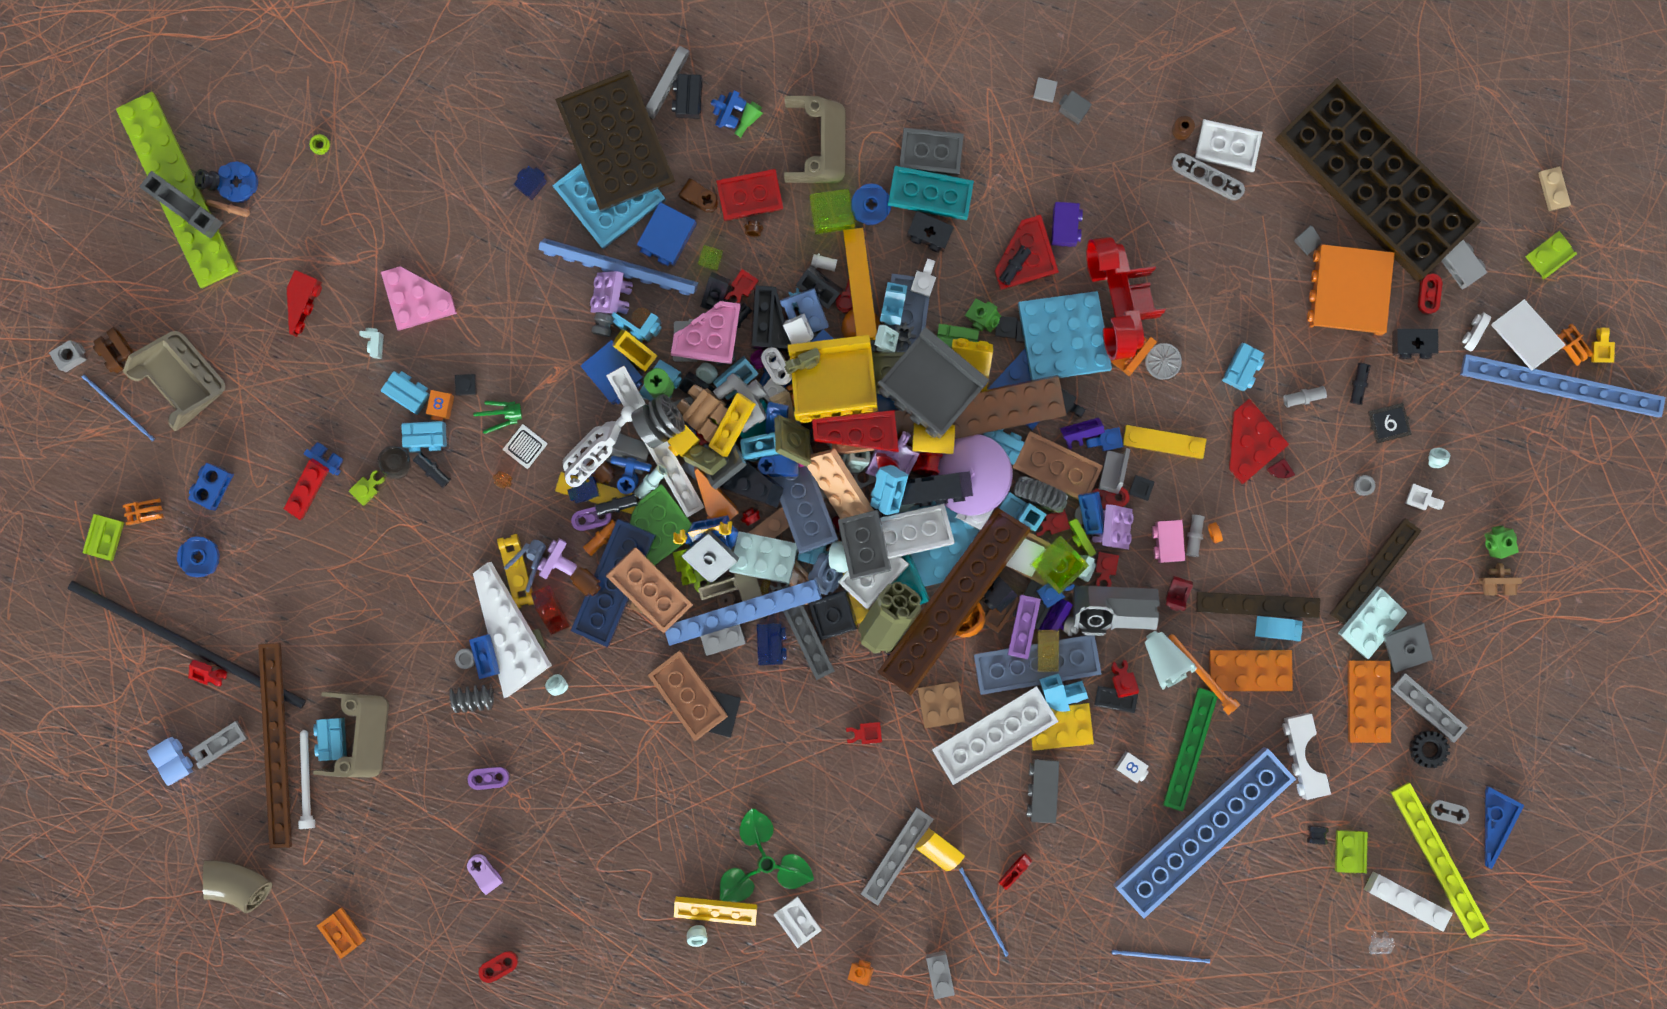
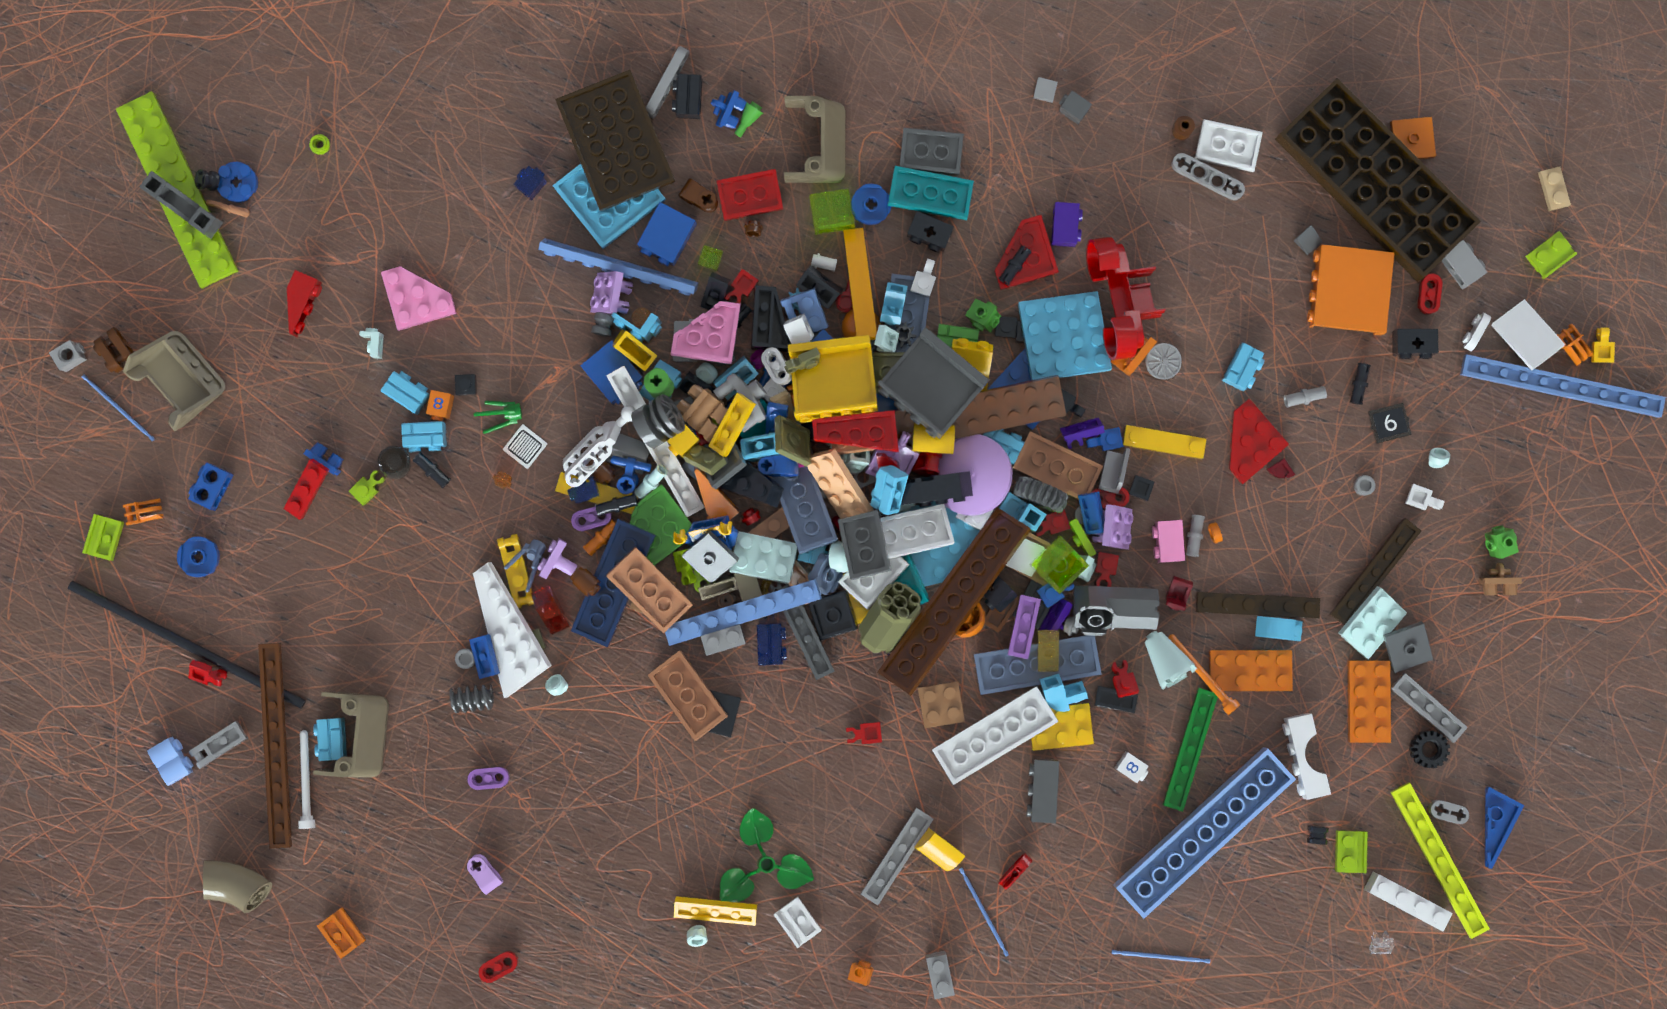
none -> orange plate [1390,117,1436,159]

